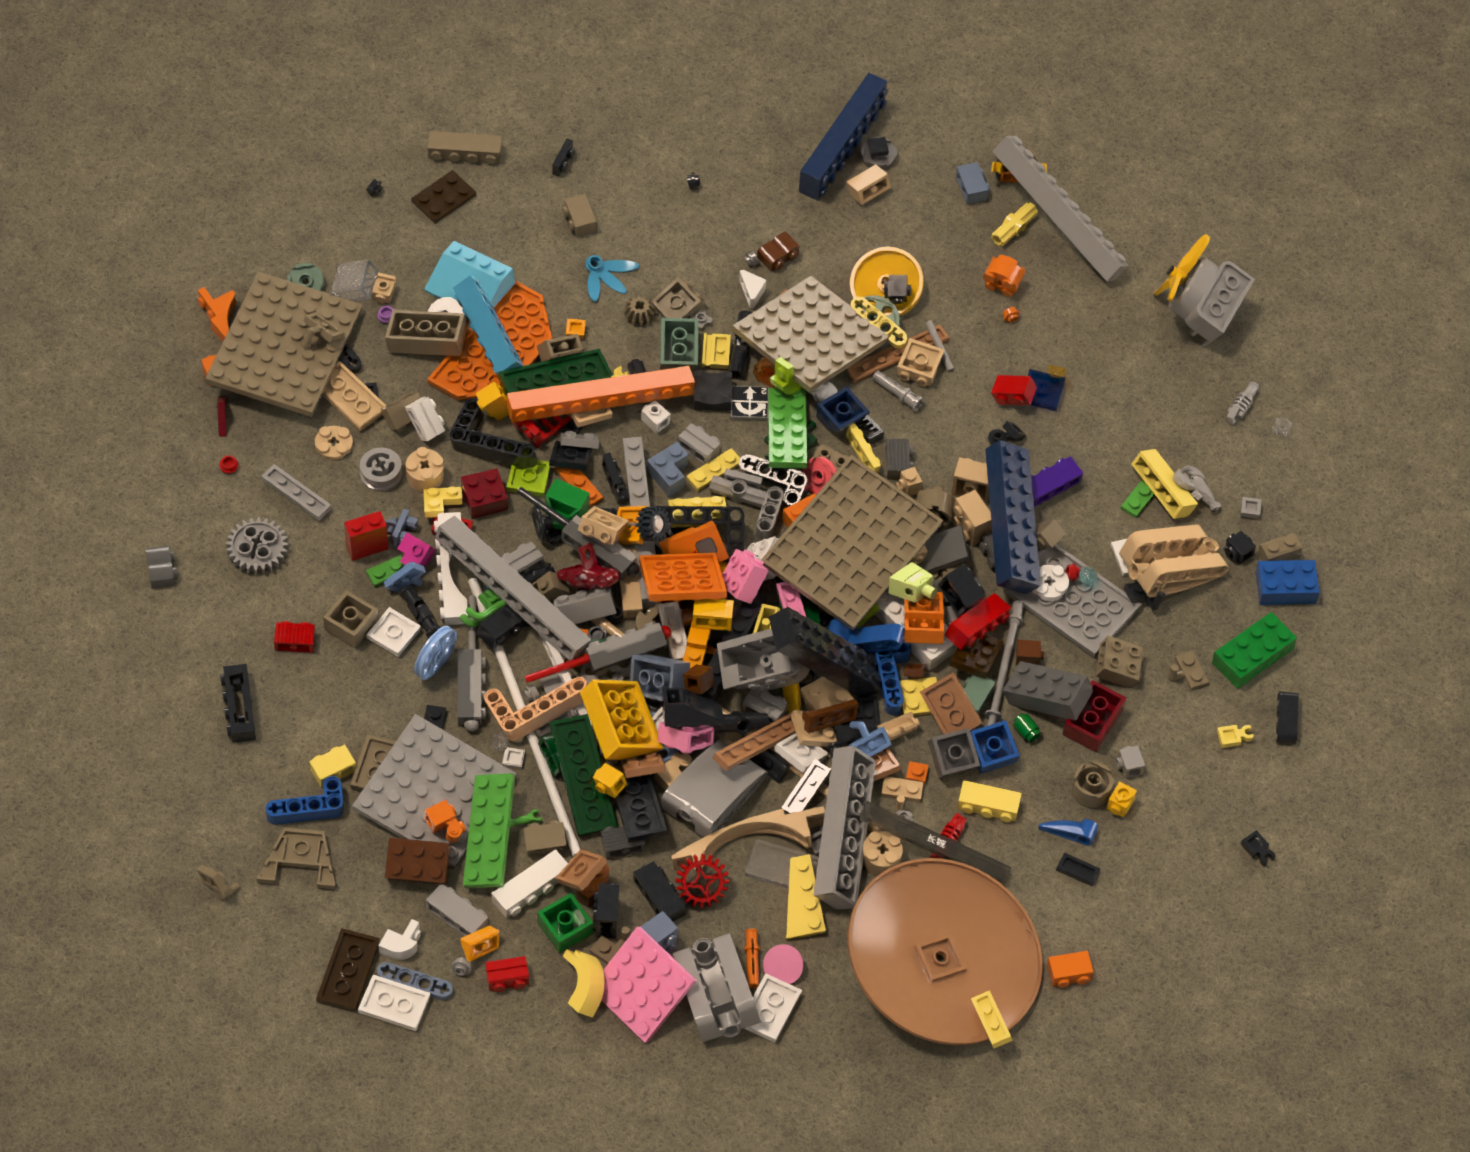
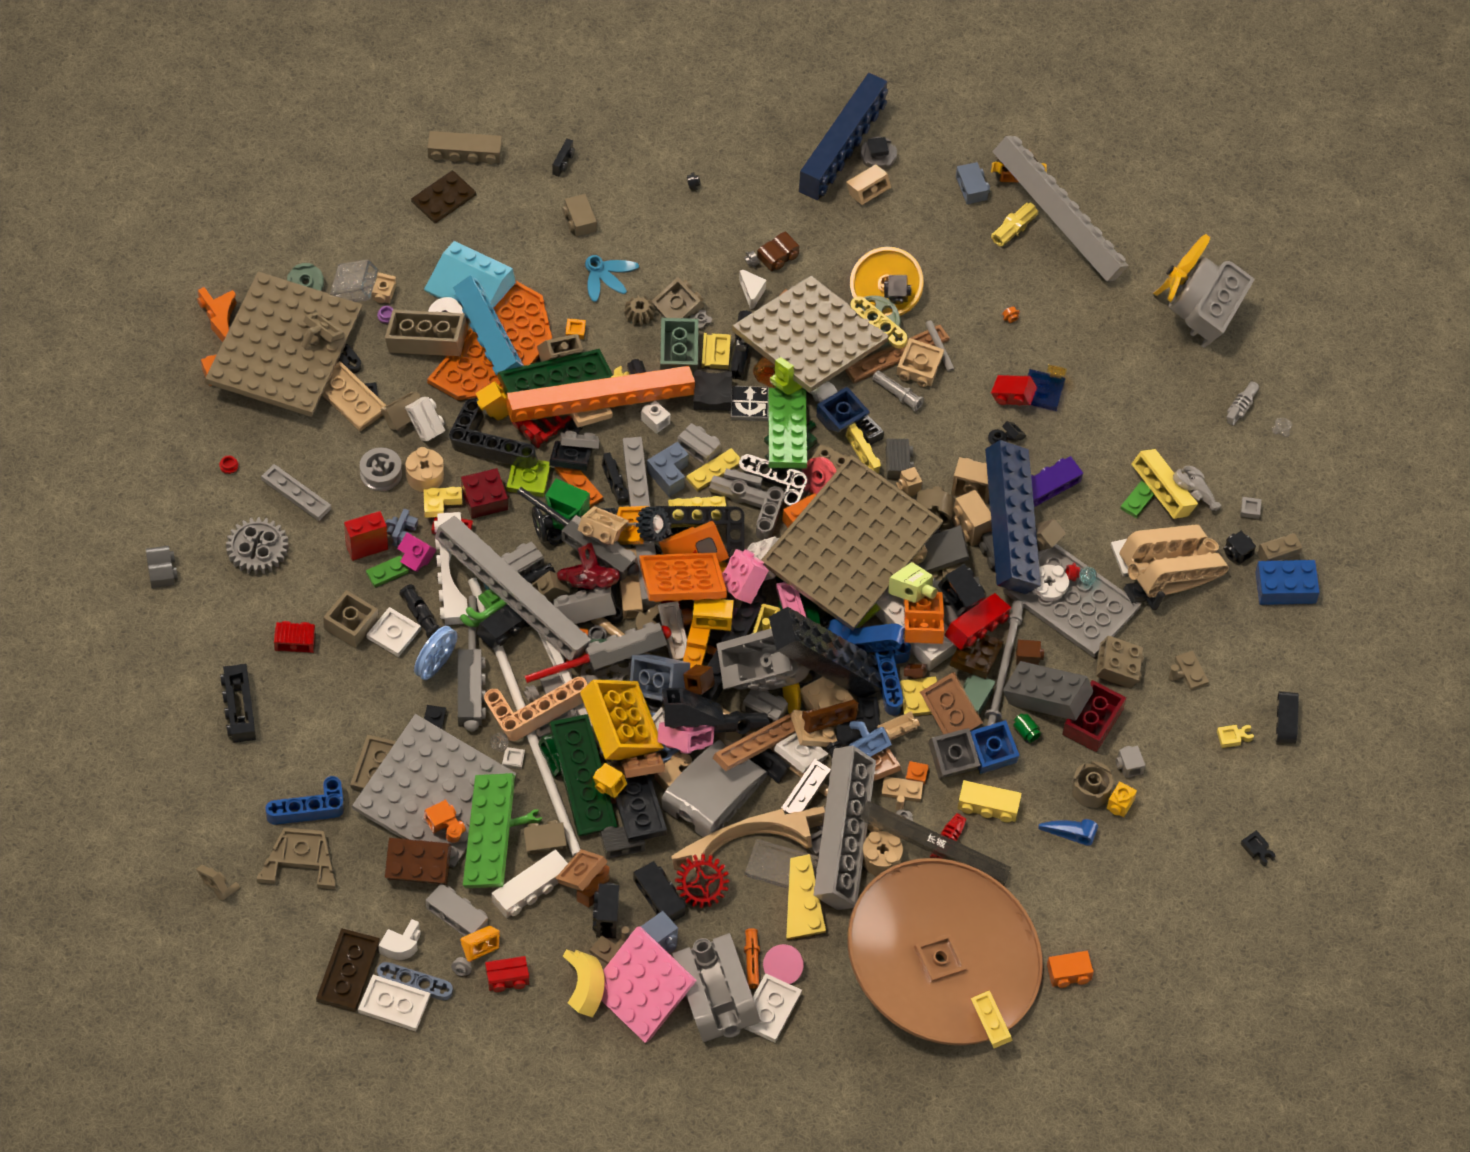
dark red tile [217,396,226,437] -> none
light yellow brick [309,745,356,788] -> none
tan plate [315,426,353,460] -> none
black plate [366,179,383,196] -> none
medium blue plate [384,562,426,592] -> none
green brick [537,893,593,953] -> none
orange brick [983,255,1025,297] -> none
black tile [1056,853,1101,886] -> none
green brick [1212,612,1297,689] -> none

